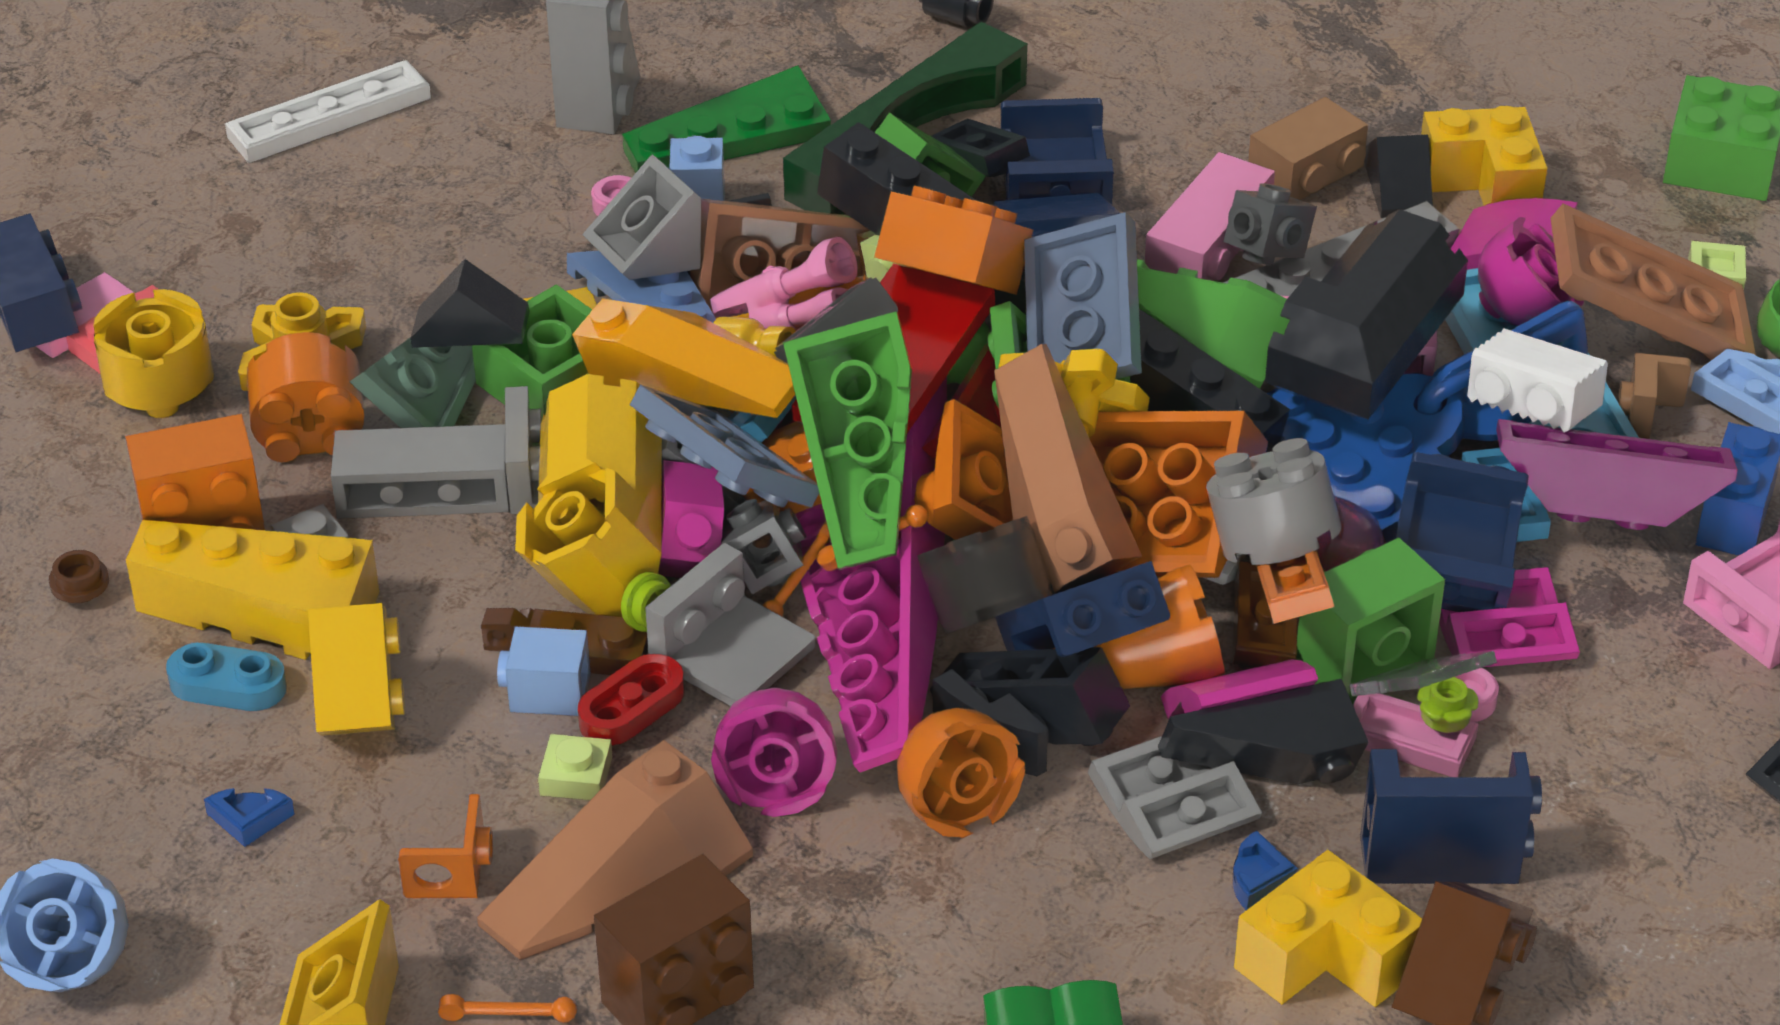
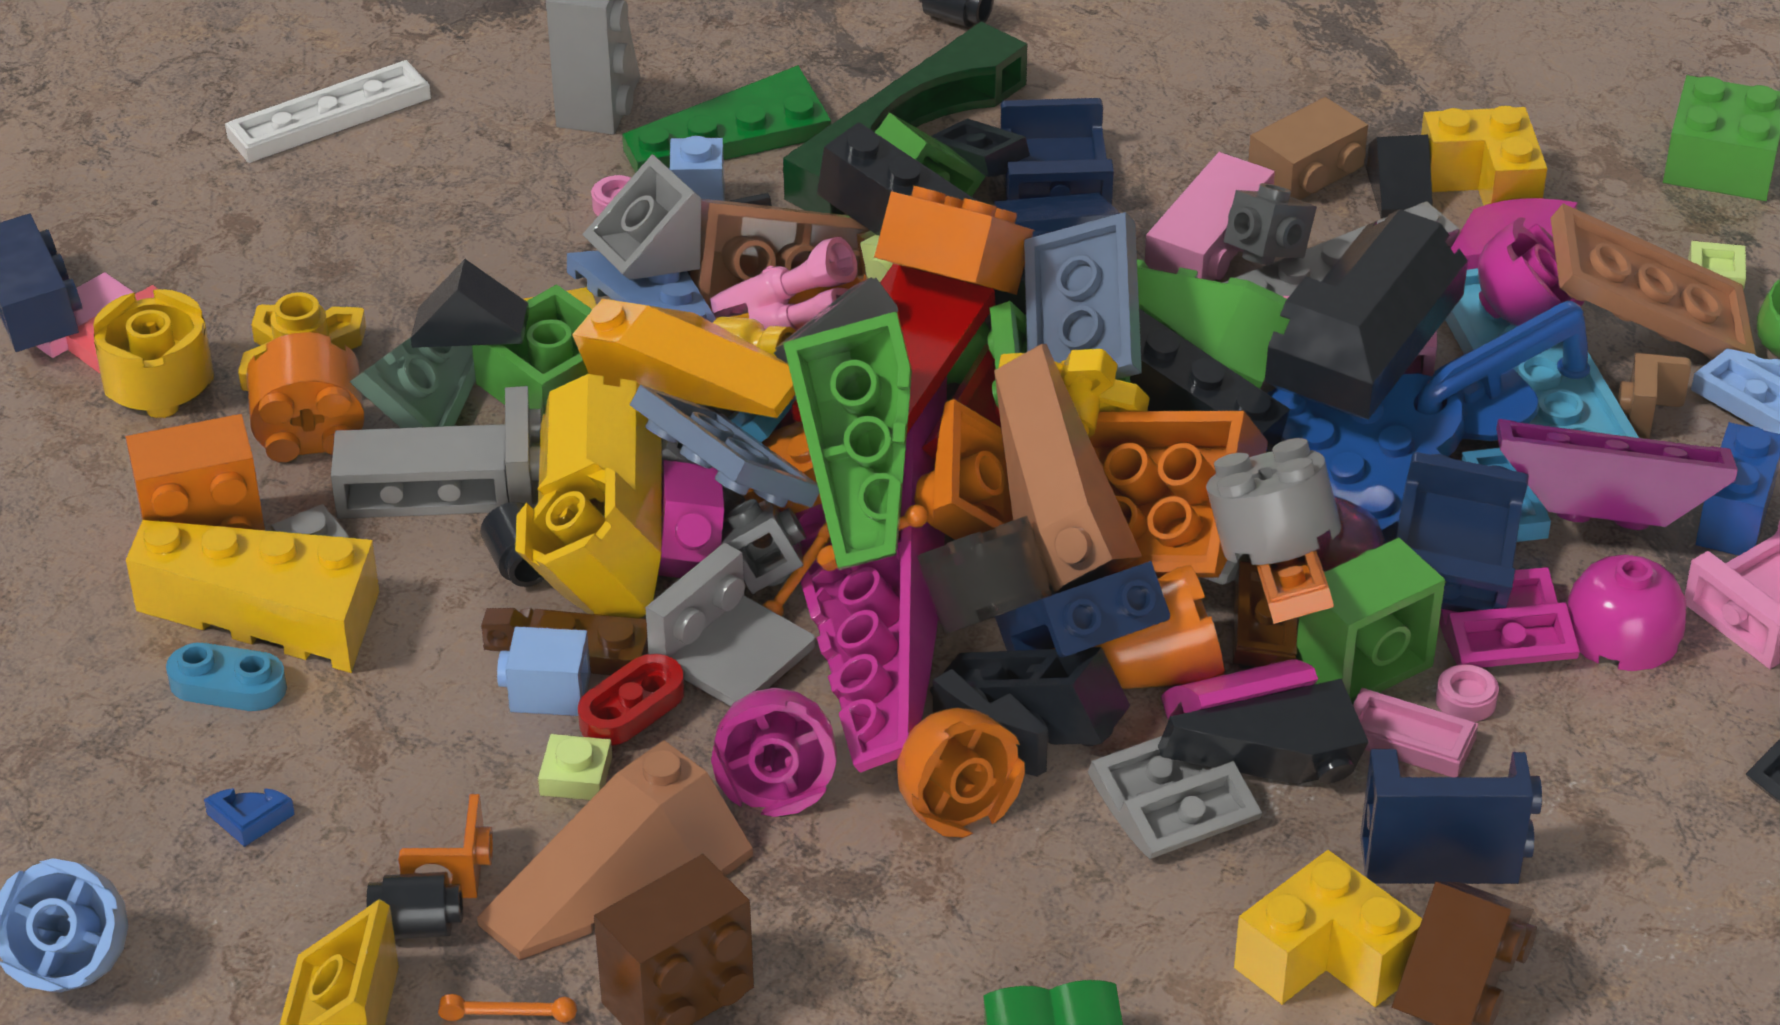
reddish brown plate [49,550,109,603] -> none
yellow brick [308,603,405,736] -> none
lime plate [621,572,671,632] -> none
blue tile [1232,830,1298,910] -> none
clear piece [1349,651,1497,696] -> none
lime plate [1417,676,1479,733] -> none
white brick [1467,328,1608,433] -> none
none -> black brick [366,871,463,939]
none -> black brick [480,502,544,587]
none -> dark pink cylinder [1567,554,1686,671]

